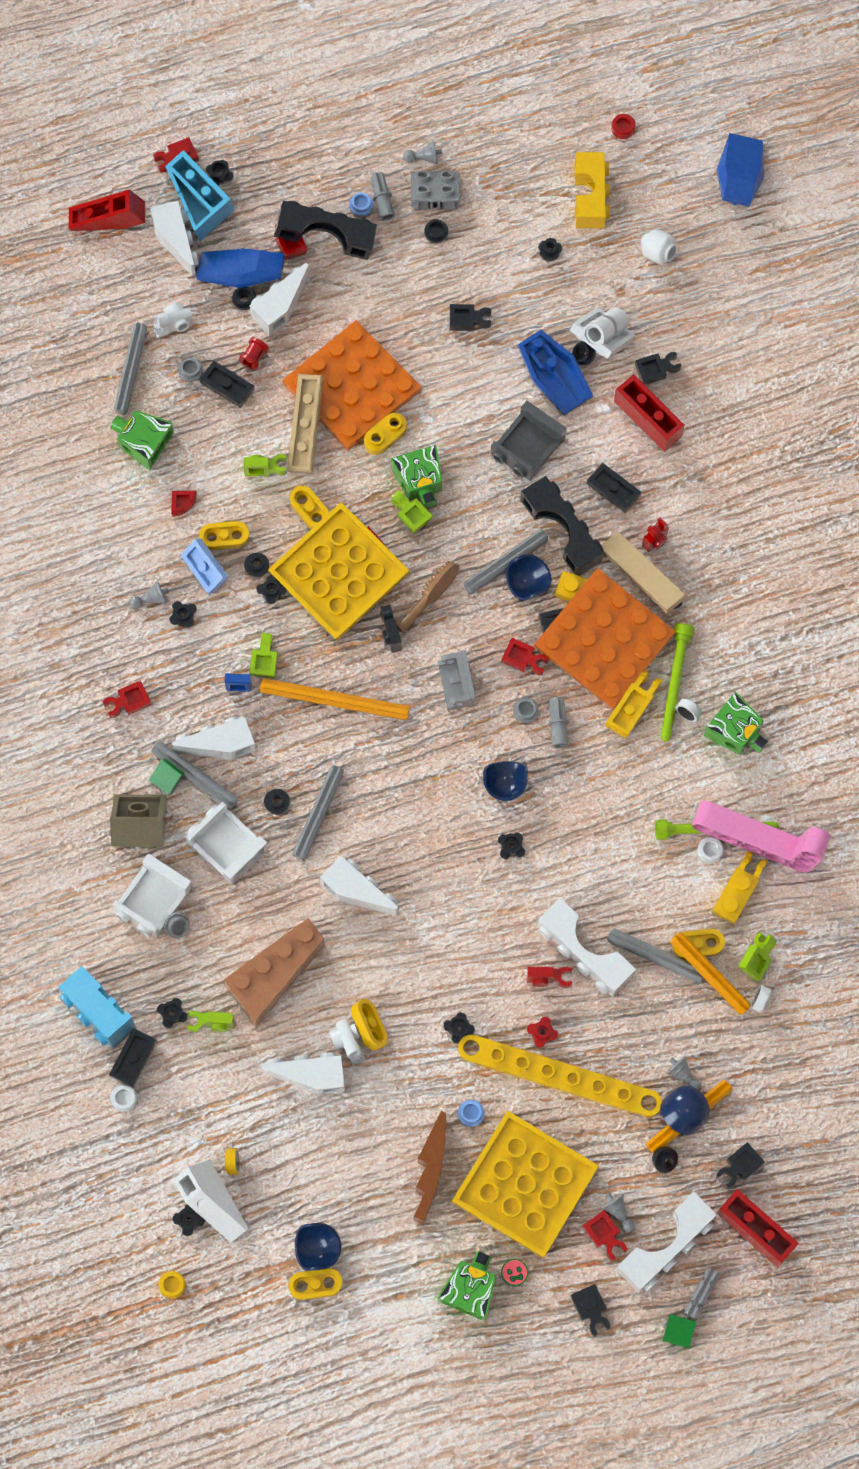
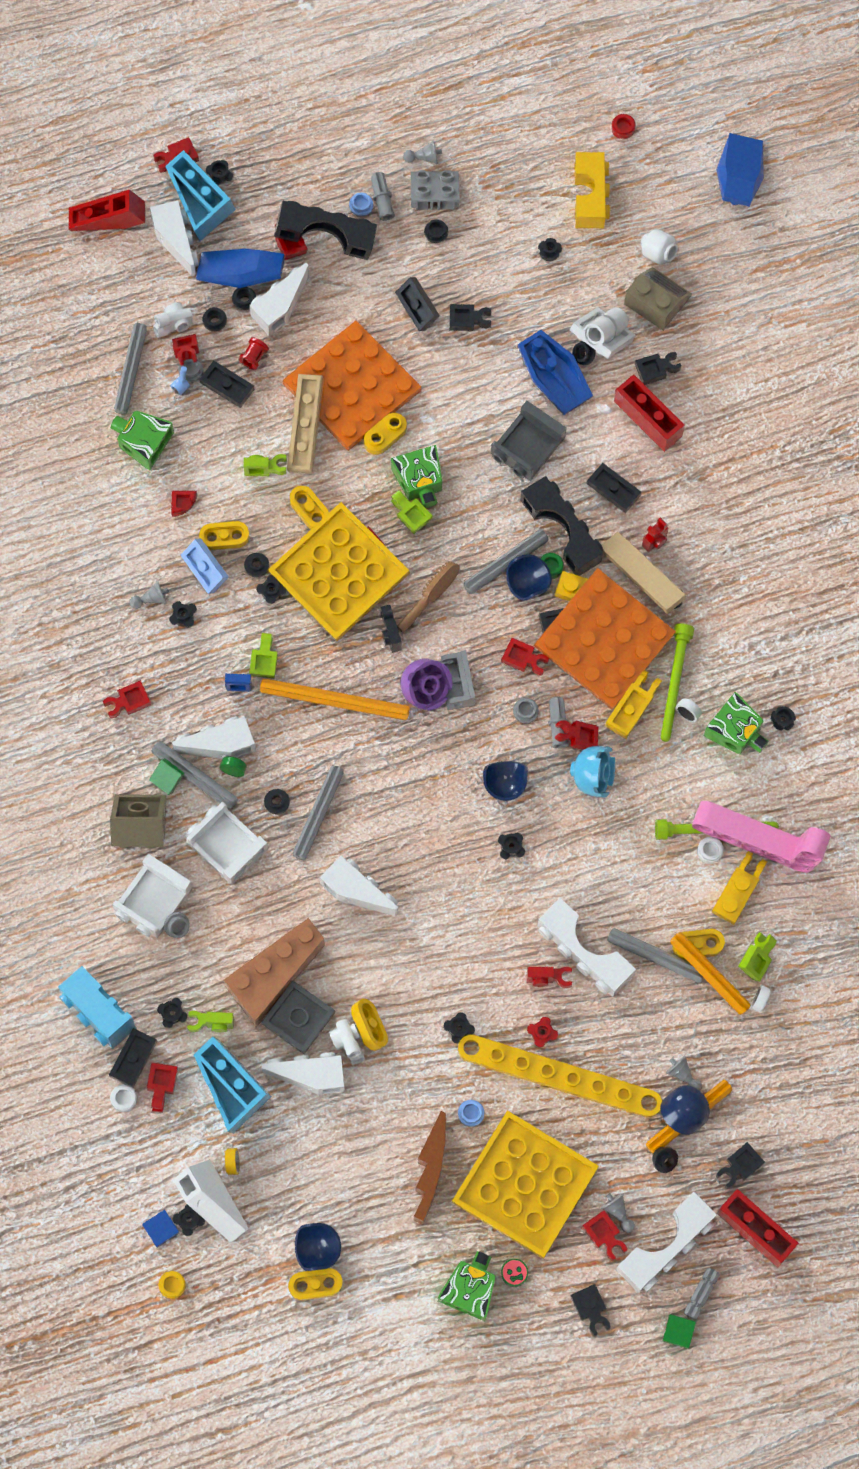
none -> blue tile [142,1209,179,1248]
none -> red plate [147,1062,178,1113]
none -> light blue hand [170,366,190,396]
none -> red plate [172,334,200,366]
none -> medium azure wedge [194,1036,272,1134]
none -> black plate [202,307,227,332]
none -> green tile [220,756,247,777]
none -> dark grey plate [261,981,335,1054]
none -> black plate [395,277,440,331]
none -> medium lavender cylinder [400,658,453,711]
none -> green tile [540,553,564,579]
none -> red plate [555,720,599,750]
none -> medium azure cylinder [570,746,615,798]
none -> dark tan slope [624,267,692,331]
none -> black plate [770,706,796,731]

